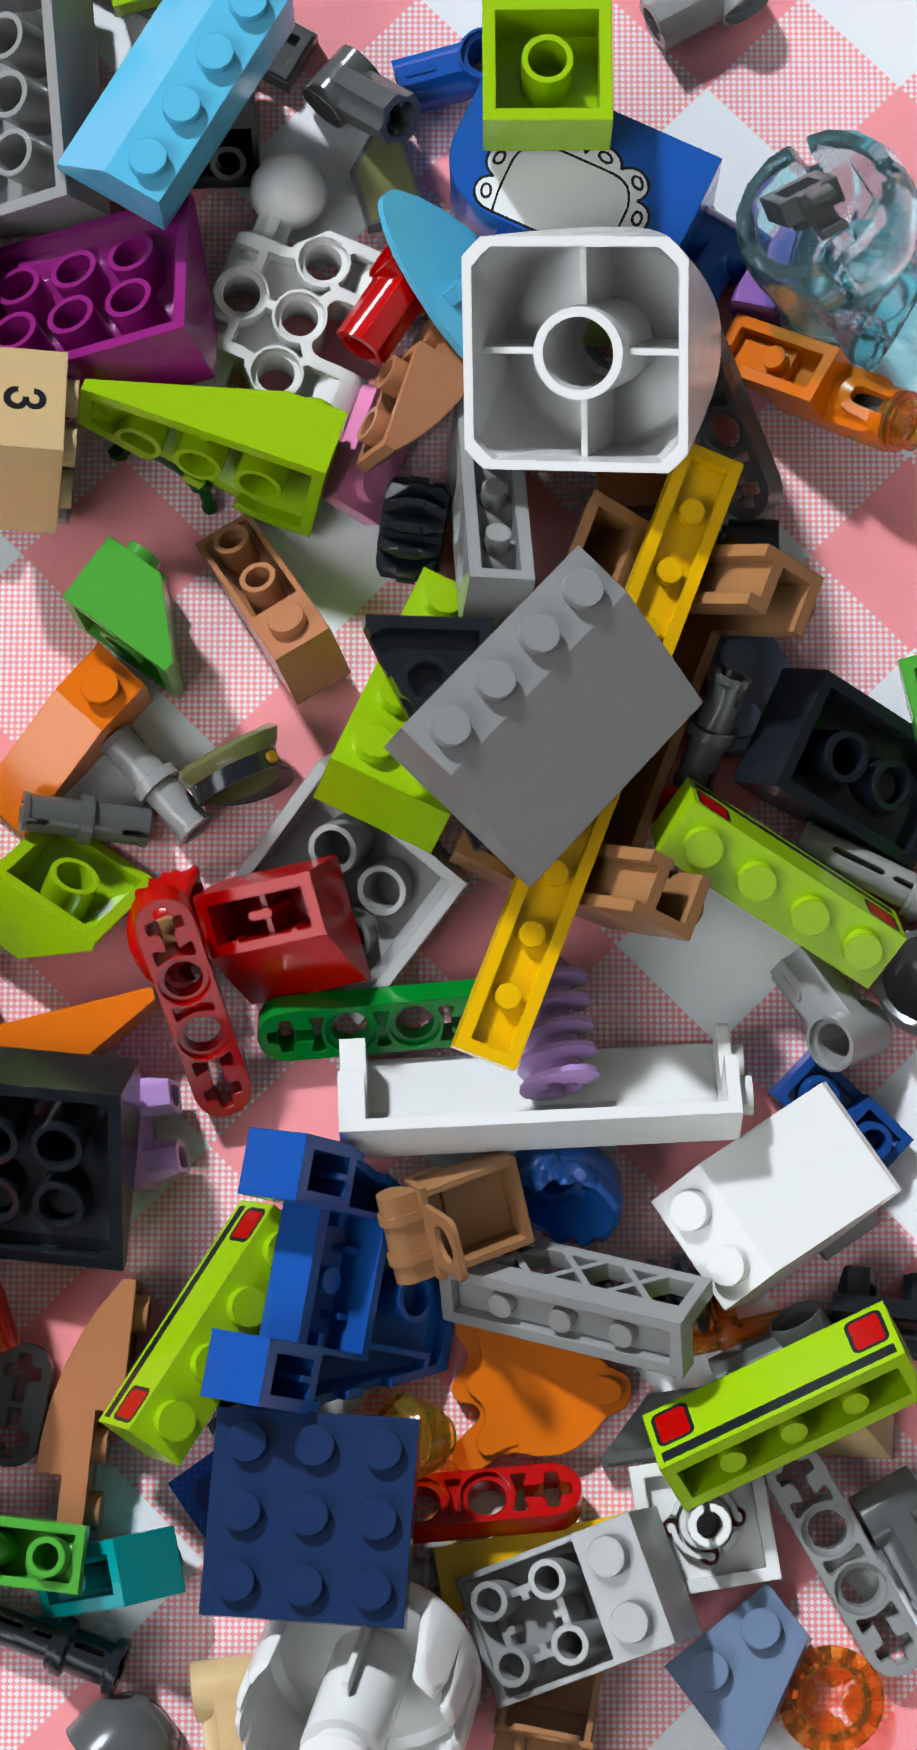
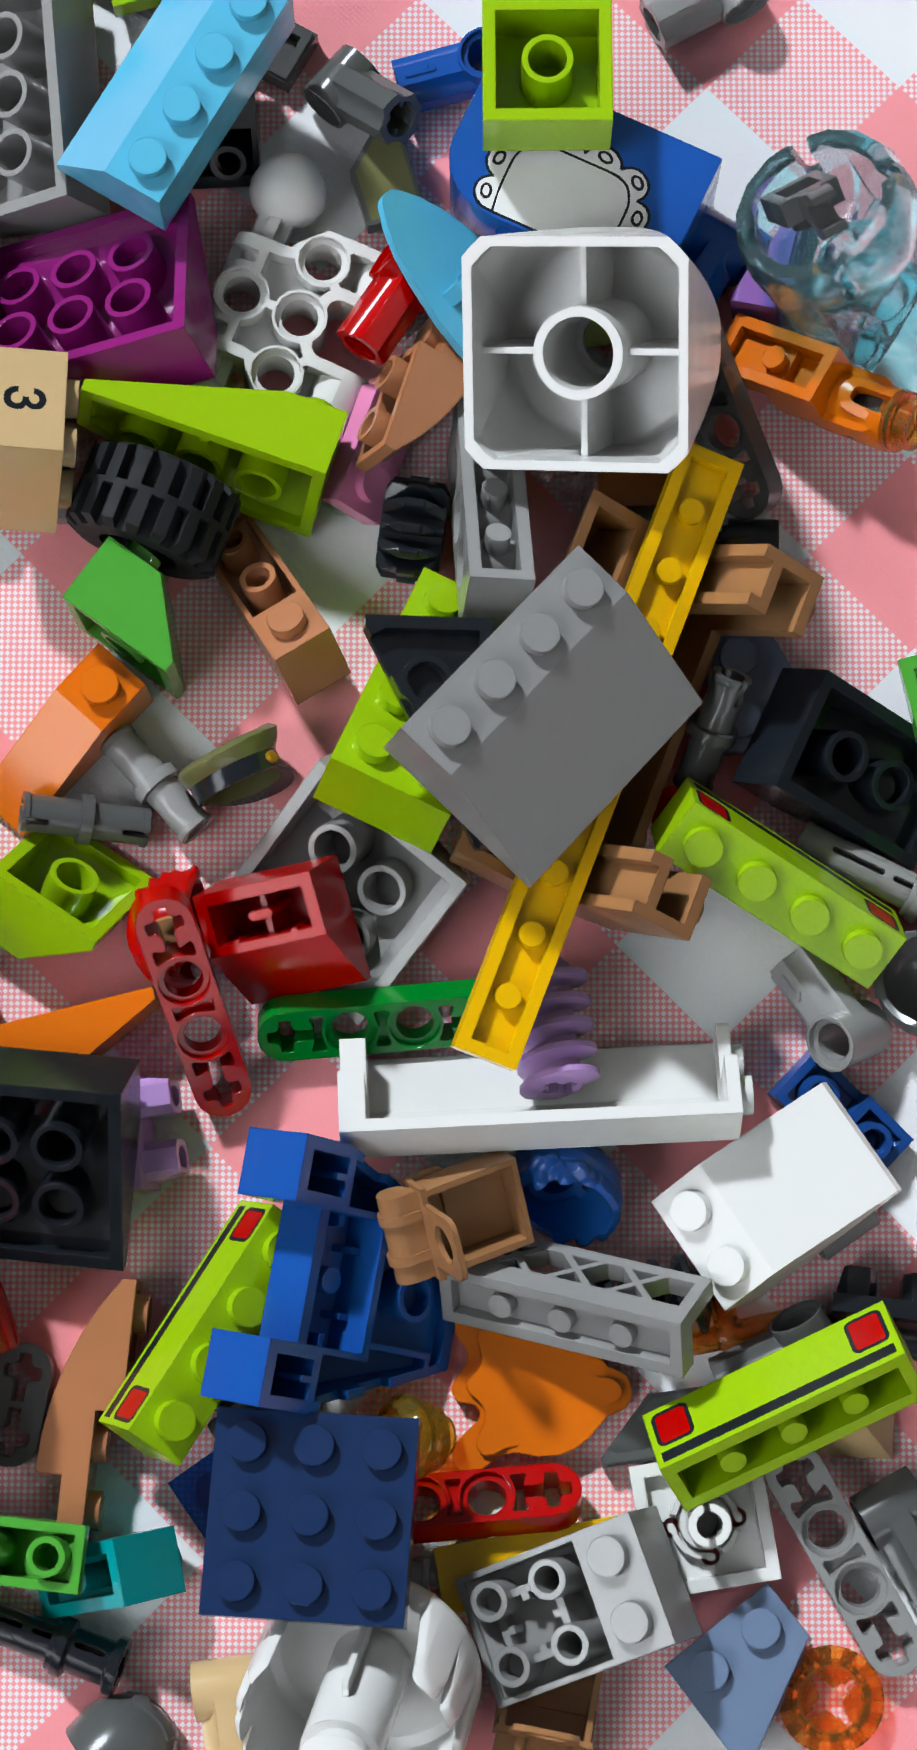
none -> black tyre [65,441,241,580]

